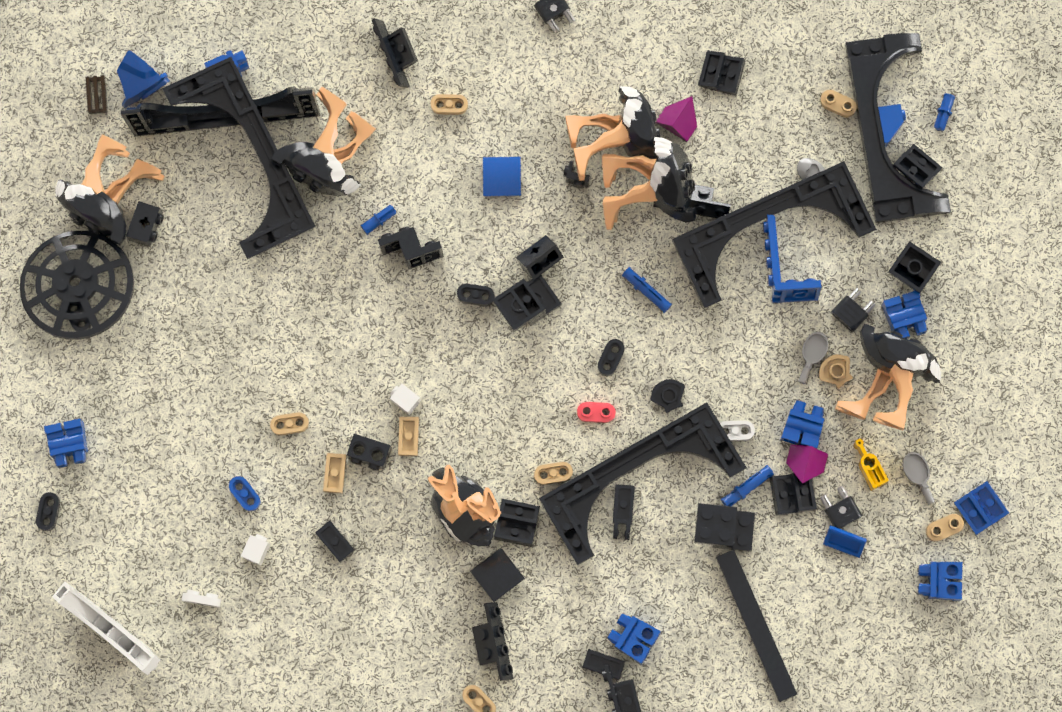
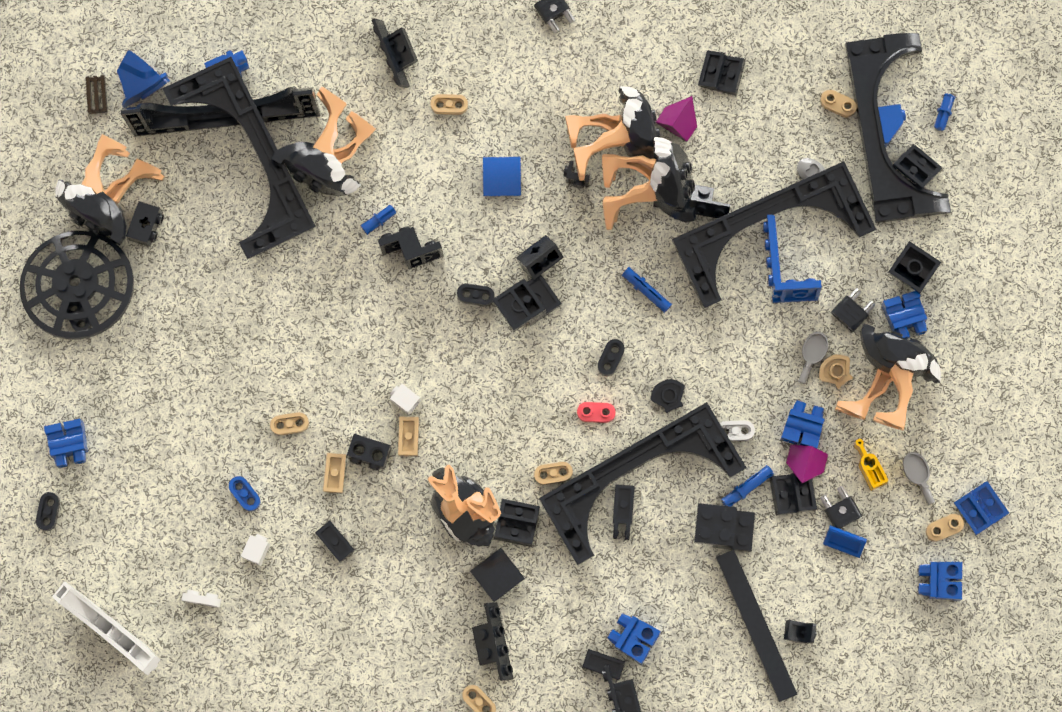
none -> black bracket [784,620,816,643]

